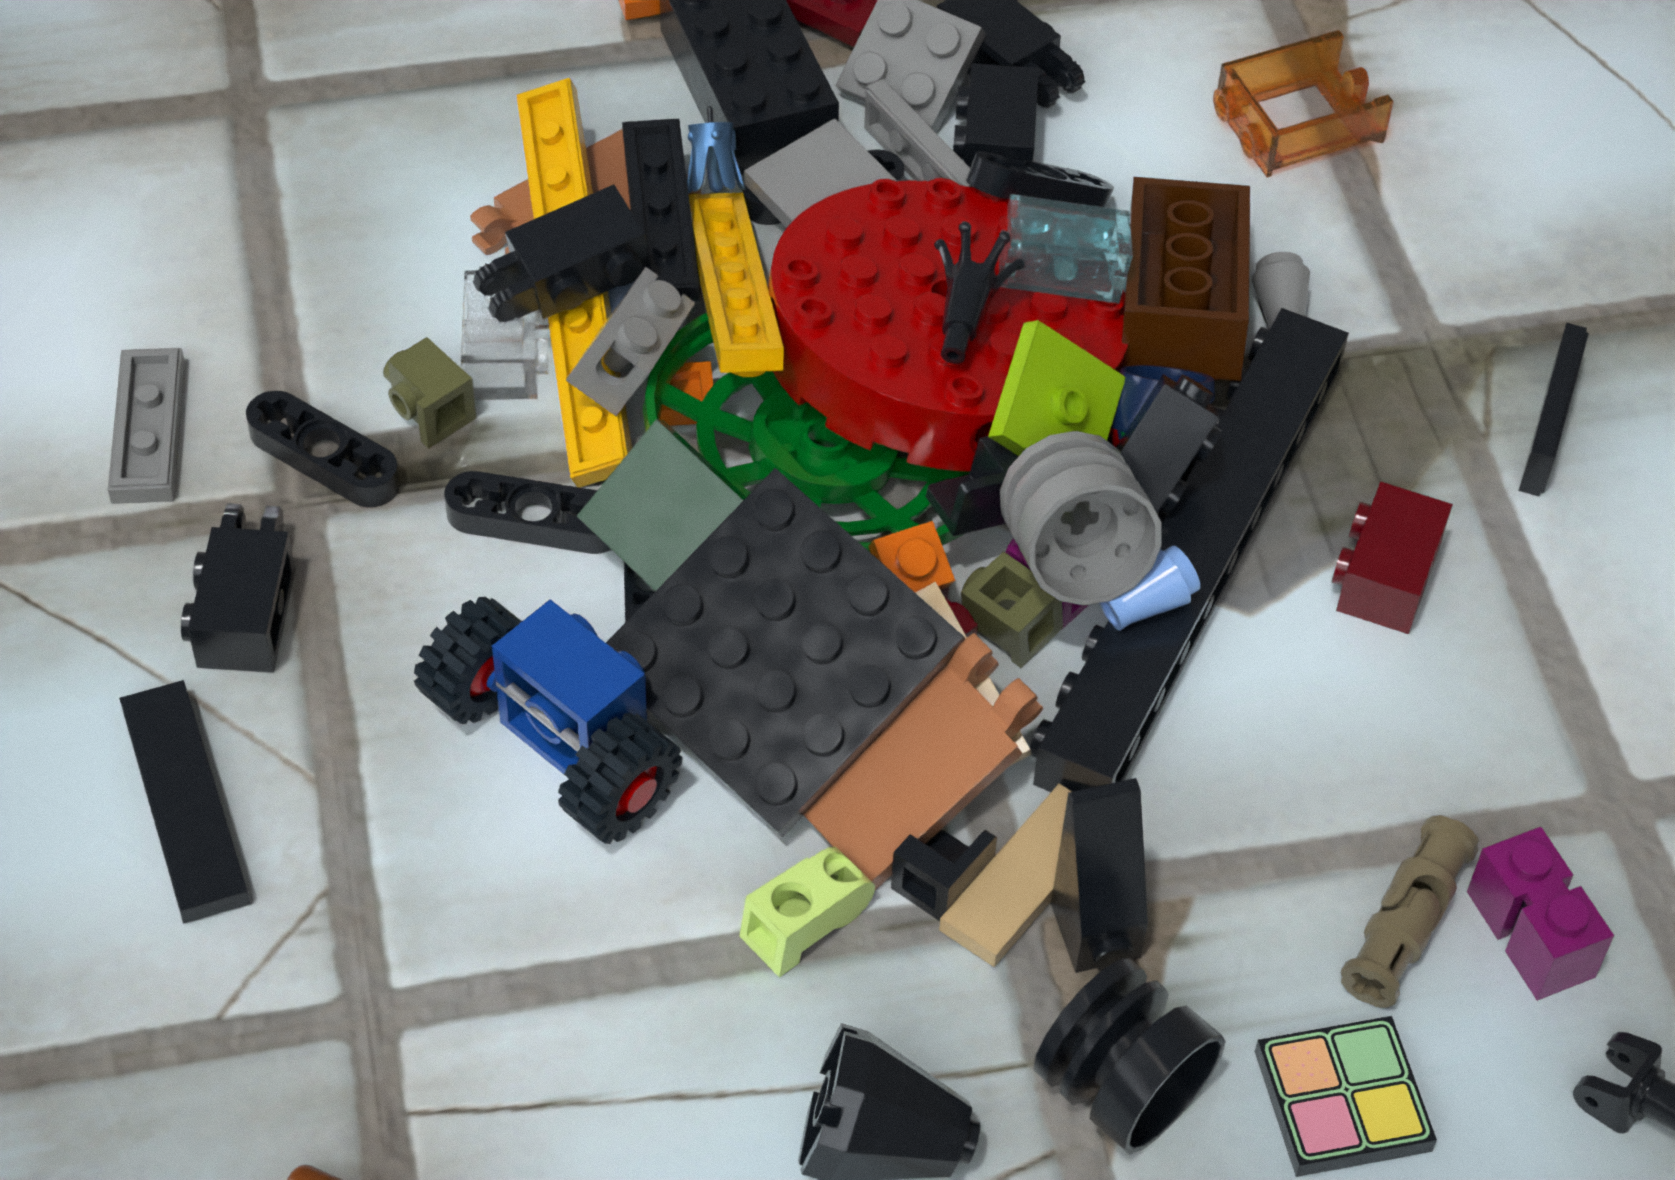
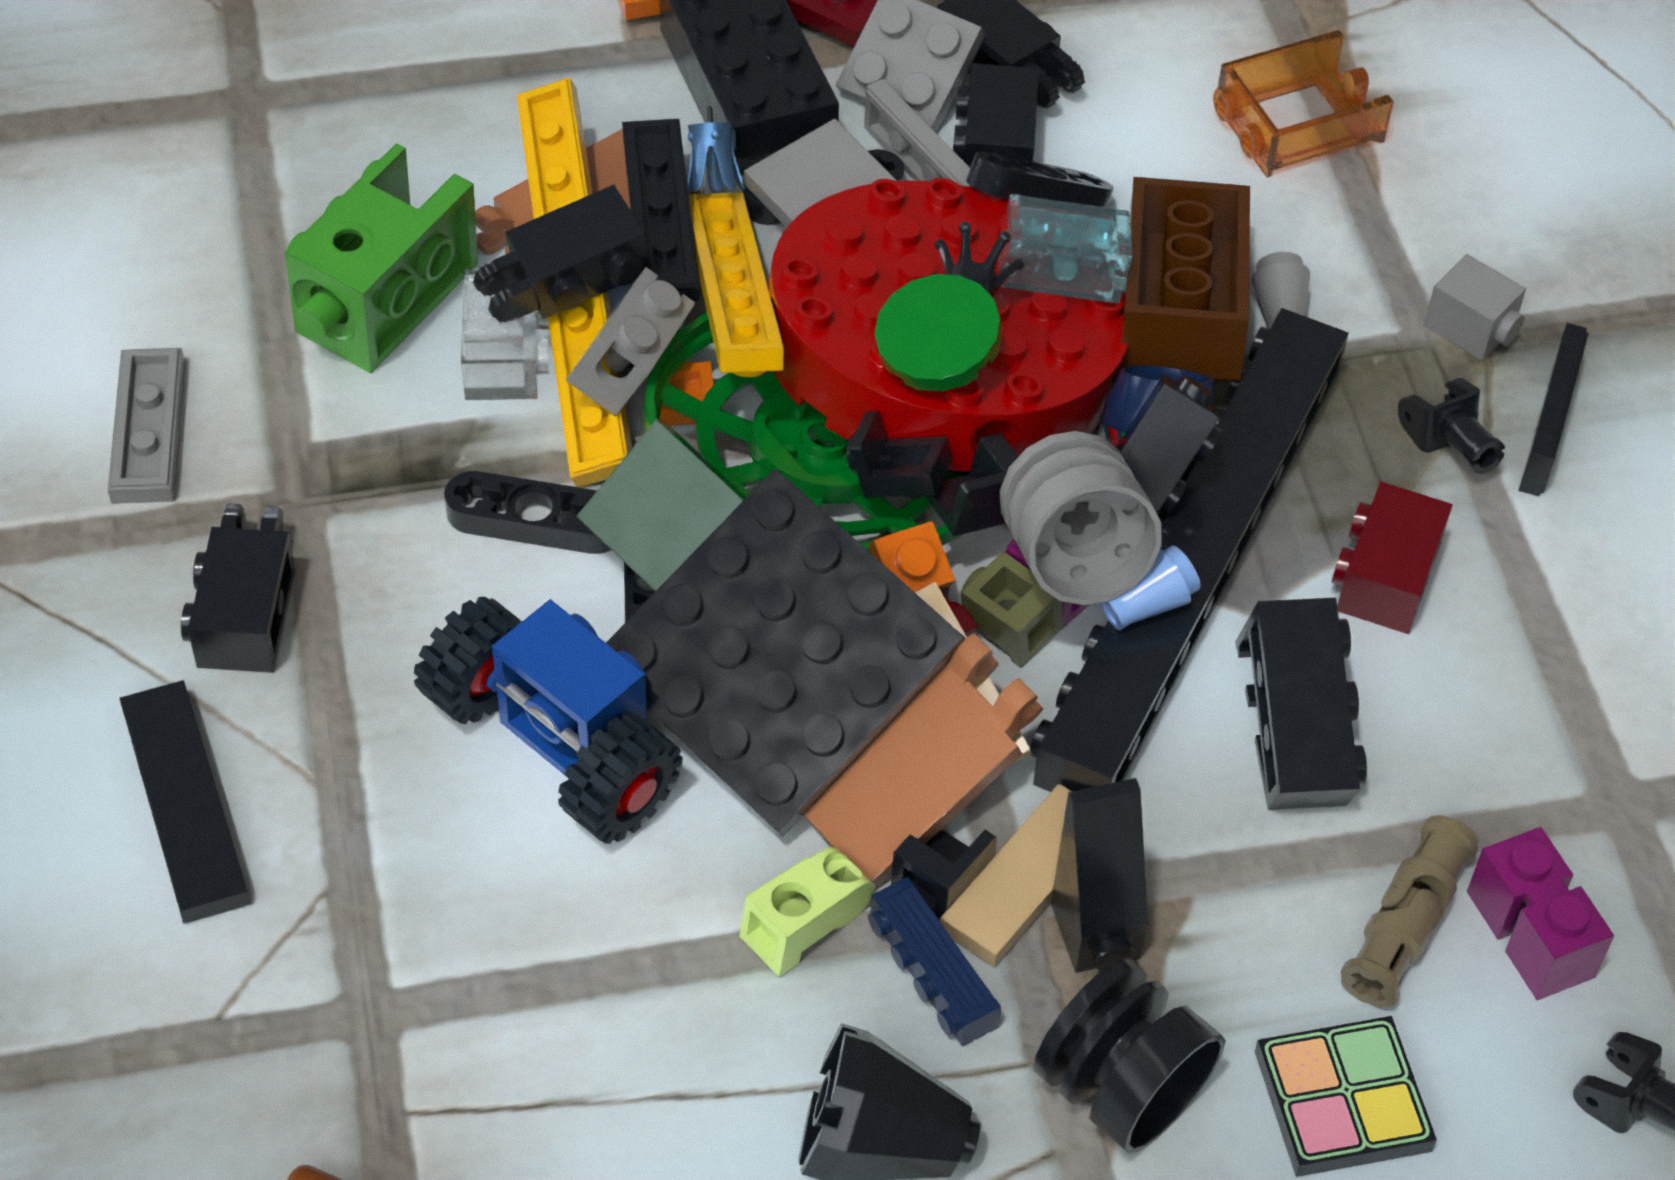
black beam [246,390,400,507] -> none
olive brick [383,337,476,449] -> none
lime plate [988,320,1126,456] -> none
none -> bright green torso [285,143,478,374]
none -> black bracket [847,411,953,499]
none -> dark blue piece [868,877,1001,1047]
none -> green tile [874,274,1003,392]
none -> black wedge [1235,597,1367,810]
none -> black piece [1398,378,1505,474]
none -> light grey brick [1423,254,1526,361]

